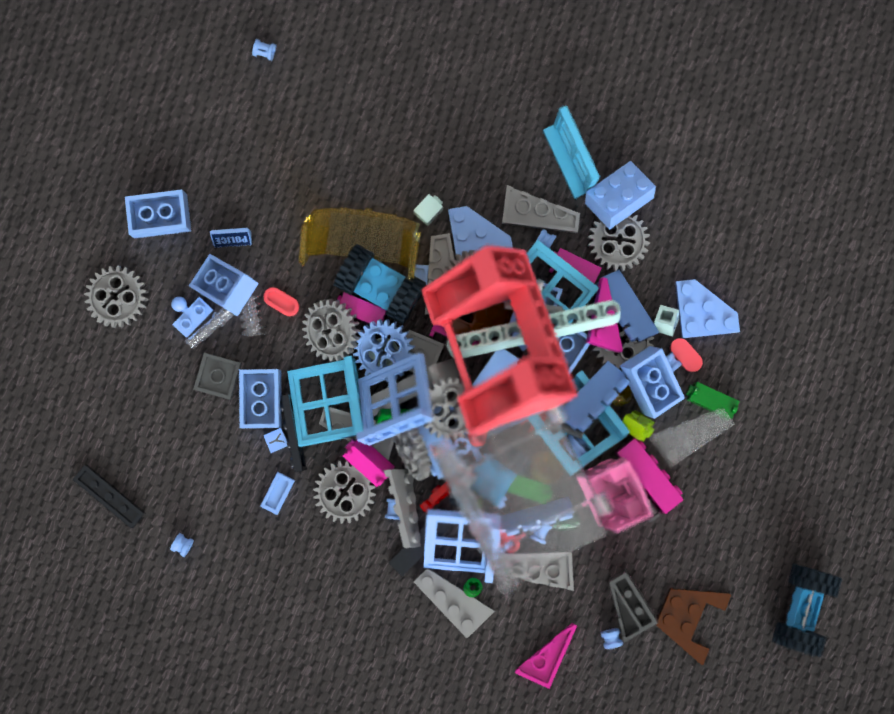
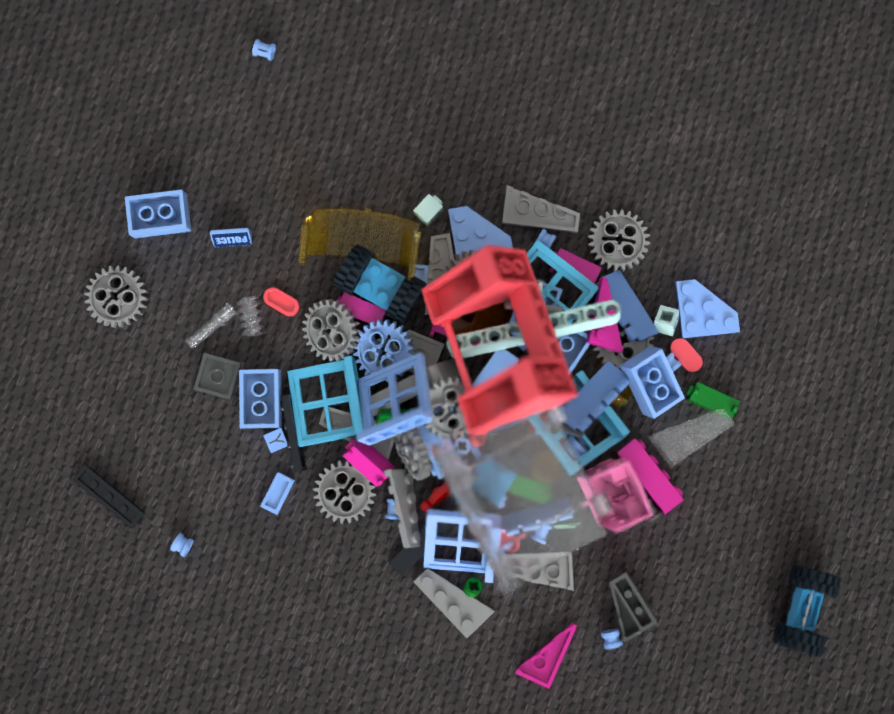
light blue plate [171,296,213,338] -> none
light blue brick [189,254,259,316] -> none
medium azure window [543,106,600,199] -> none
light blue brick [585,161,656,230] -> none
lime cylinder [622,410,655,441] -> none
reddish brown wing [656,588,731,665] -> none

